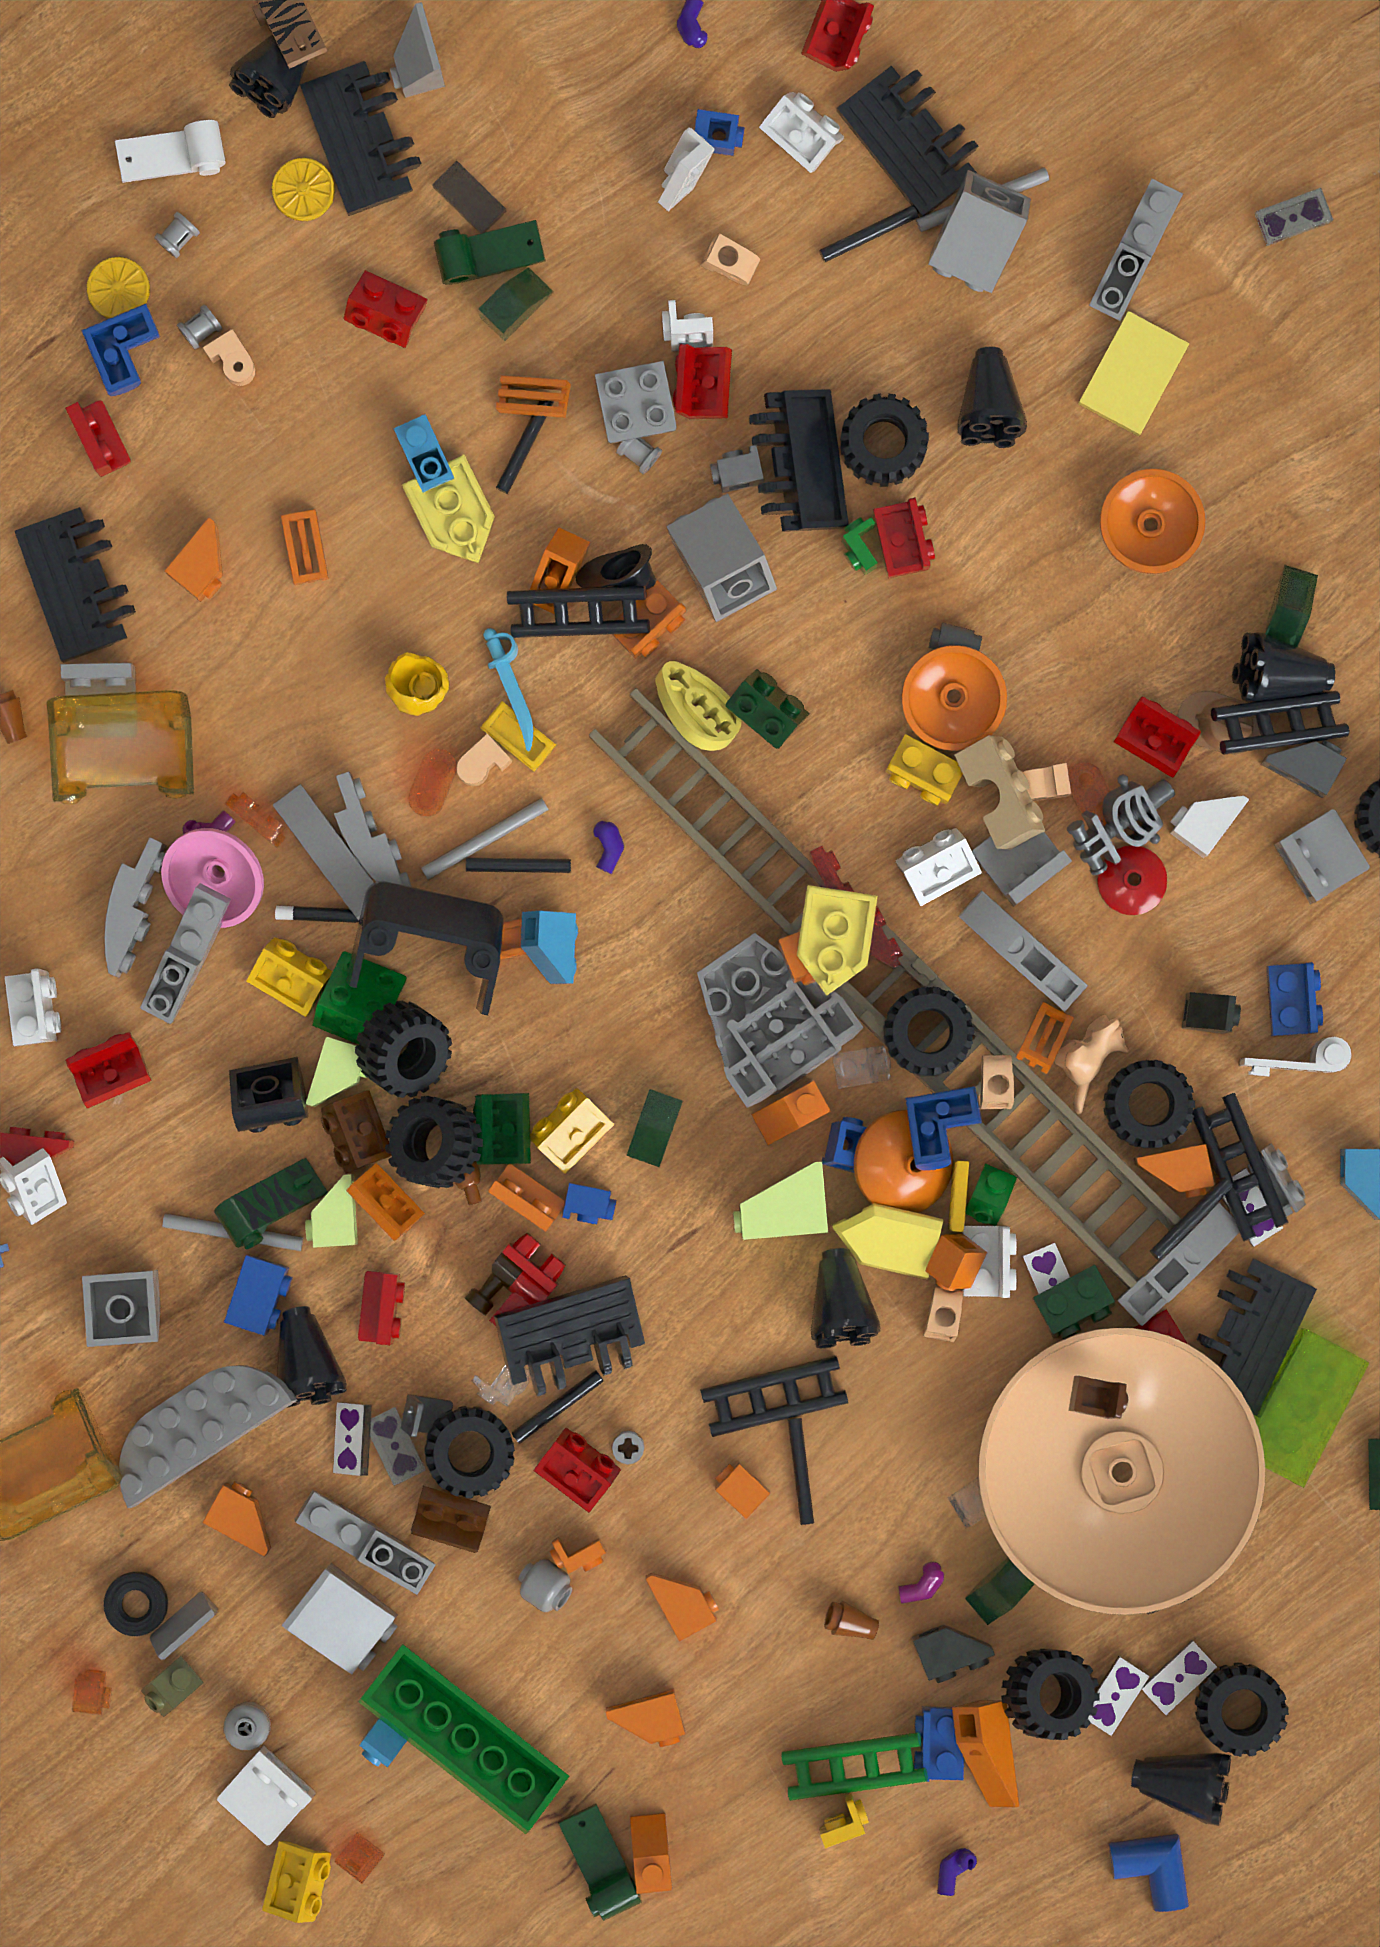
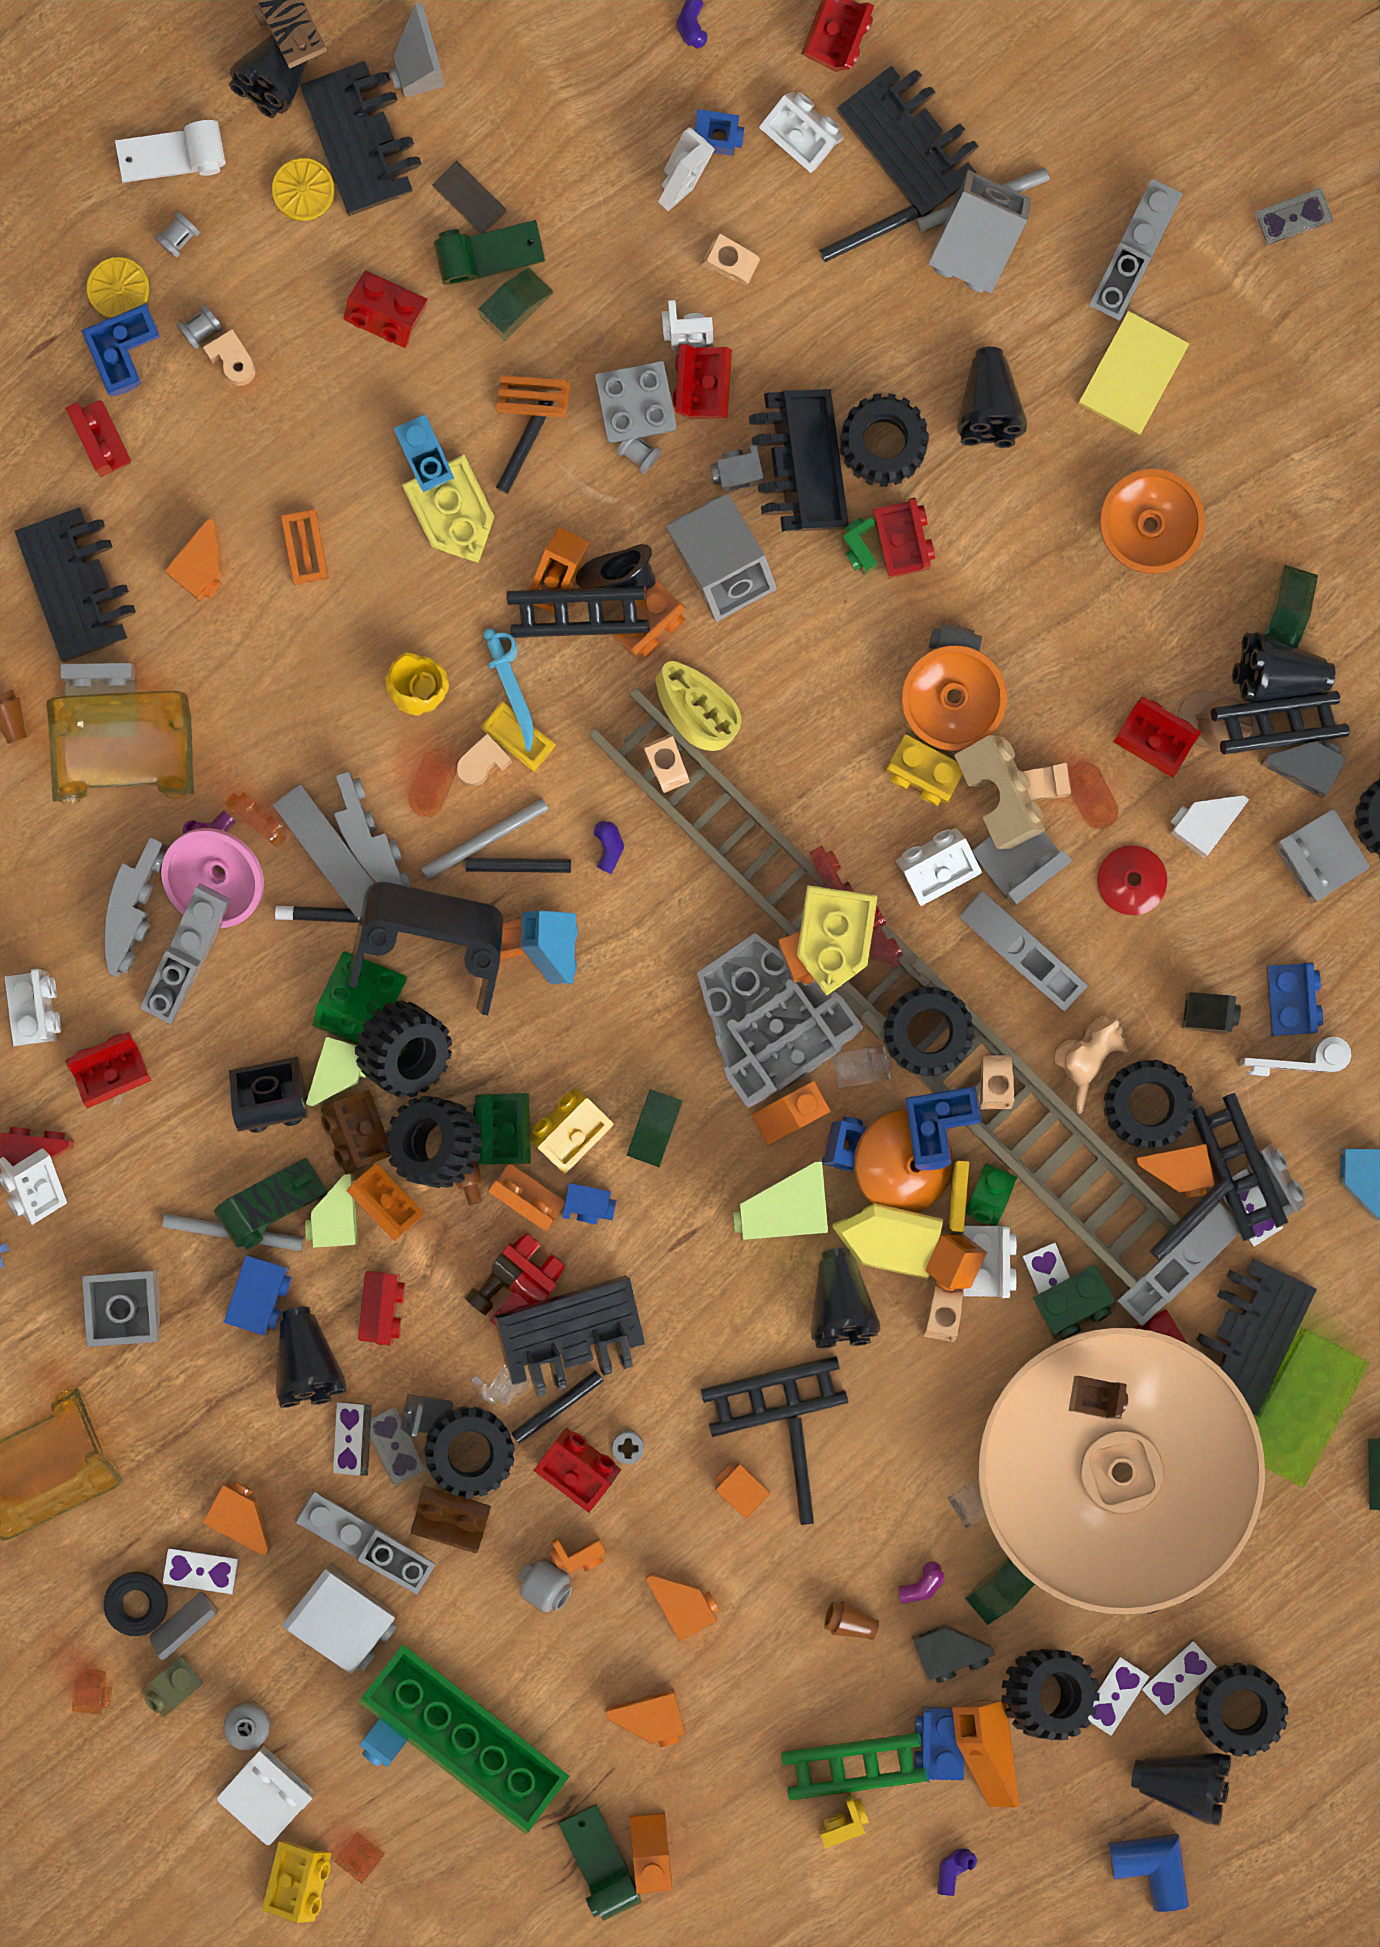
light grey plate [119,1365,297,1508] -> none
yellow bracket [246,937,333,1017] -> none
dark green bracket [726,669,810,749] -> none
orange tile [1016,1002,1074,1074] -> none
dark grey torso [1067,774,1175,875] -> none
none -> white tile [163,1548,239,1594]
none -> light nougat leg [642,734,690,793]

